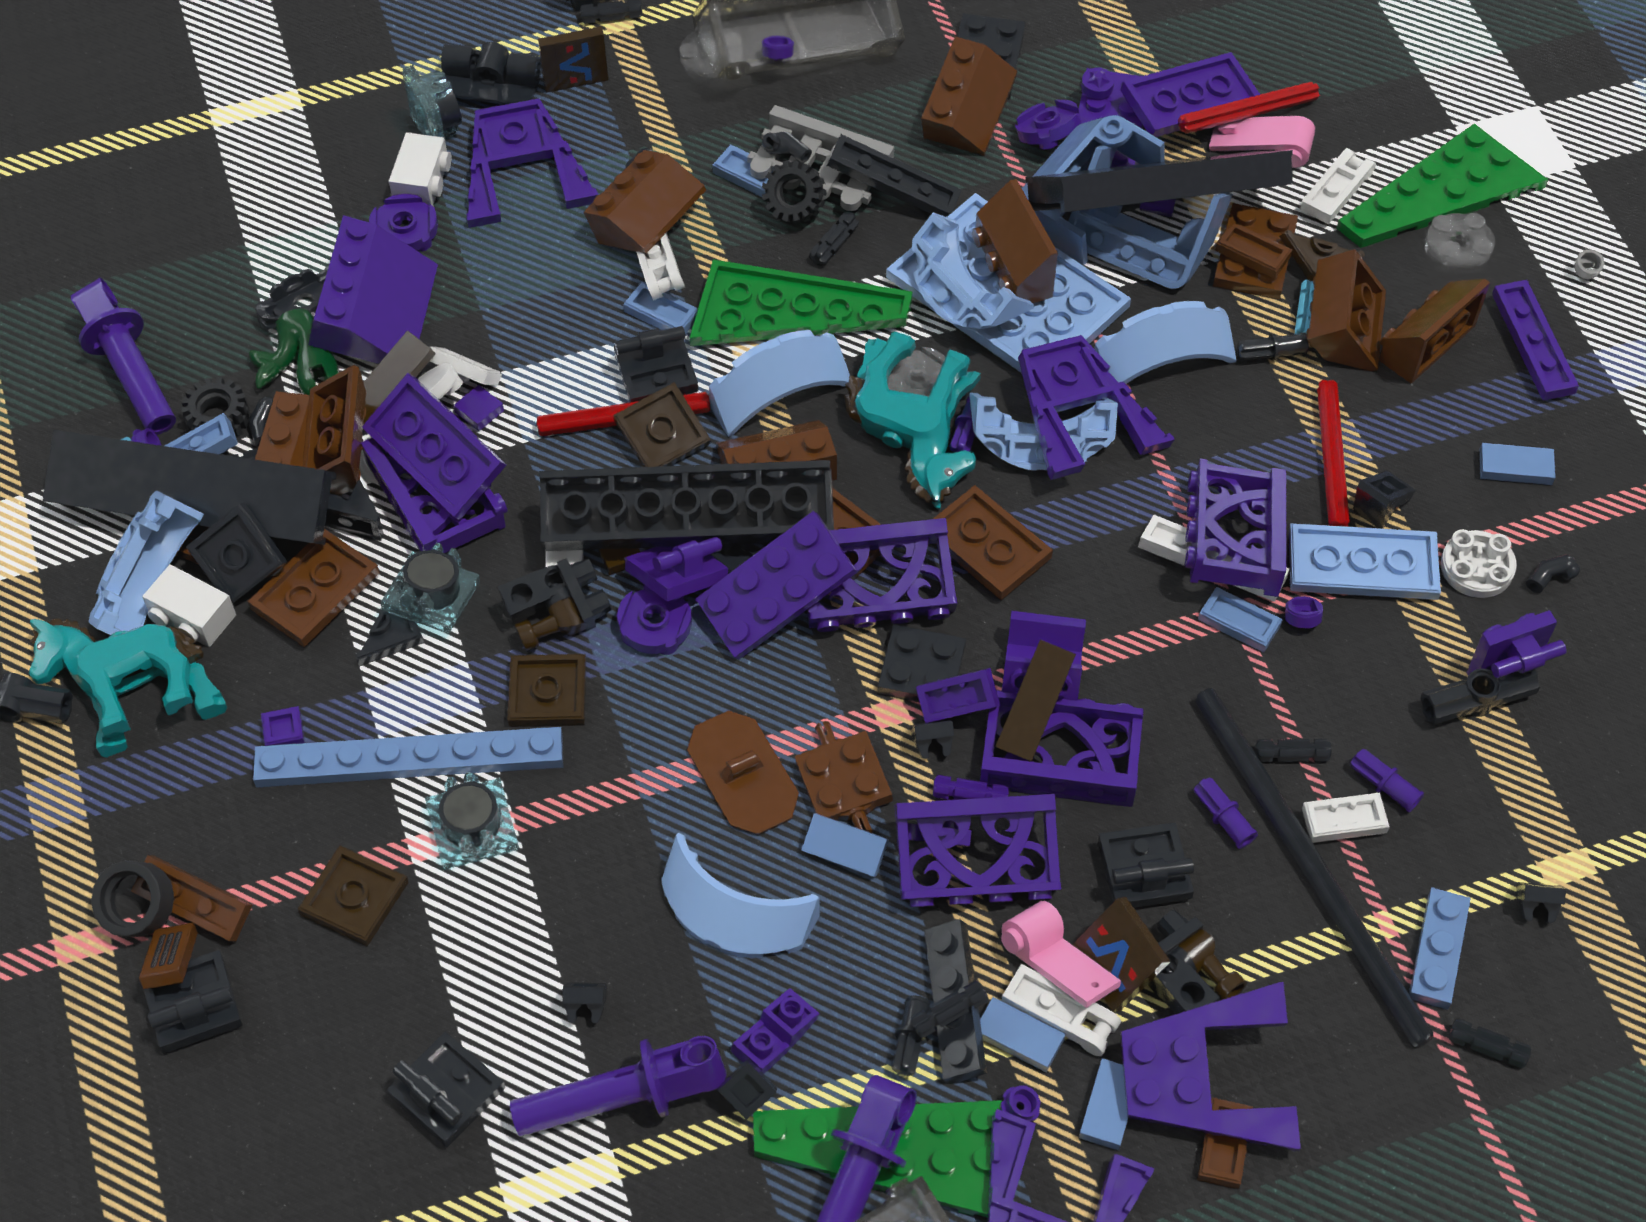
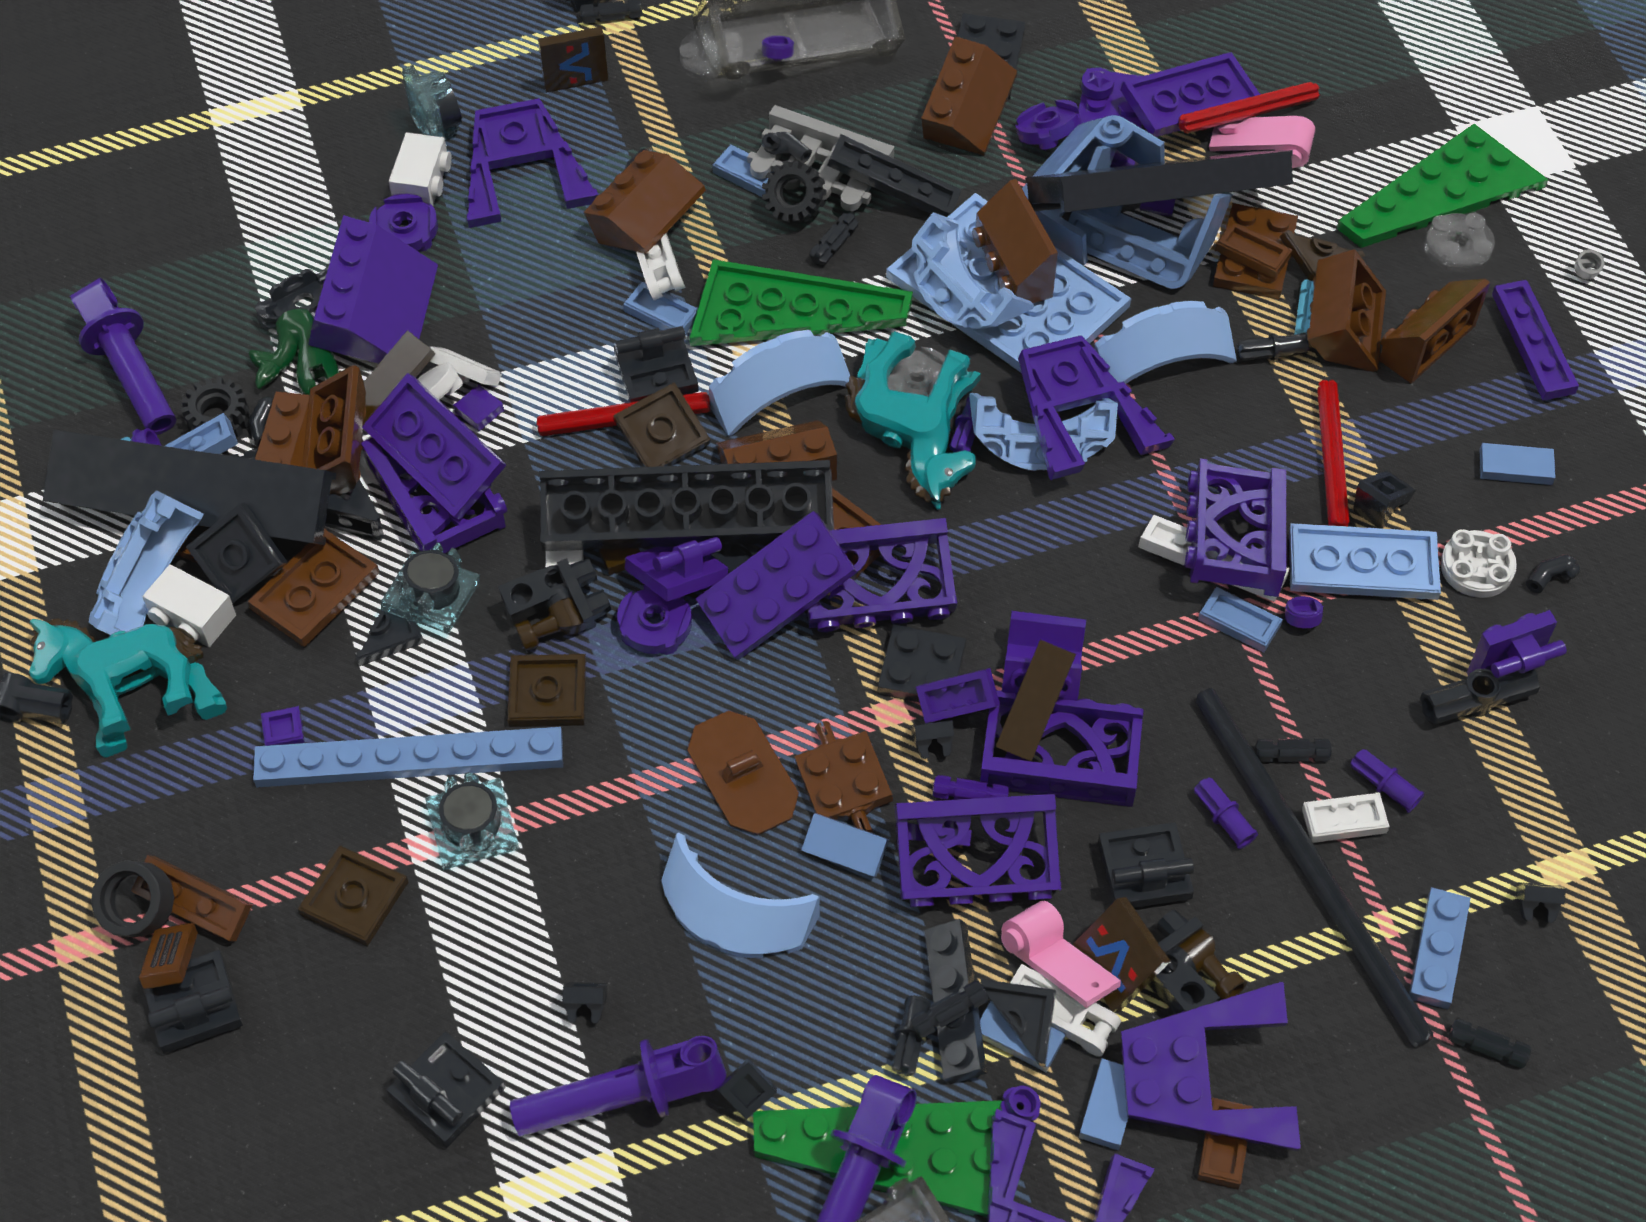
black panel [441,42,542,105] -> none
dark purple slope [730,988,819,1074] -> none
reddish brown plate [933,485,1053,600] -> none
white plate [1300,148,1376,225] -> none
none -> black tile [981,979,1056,1067]

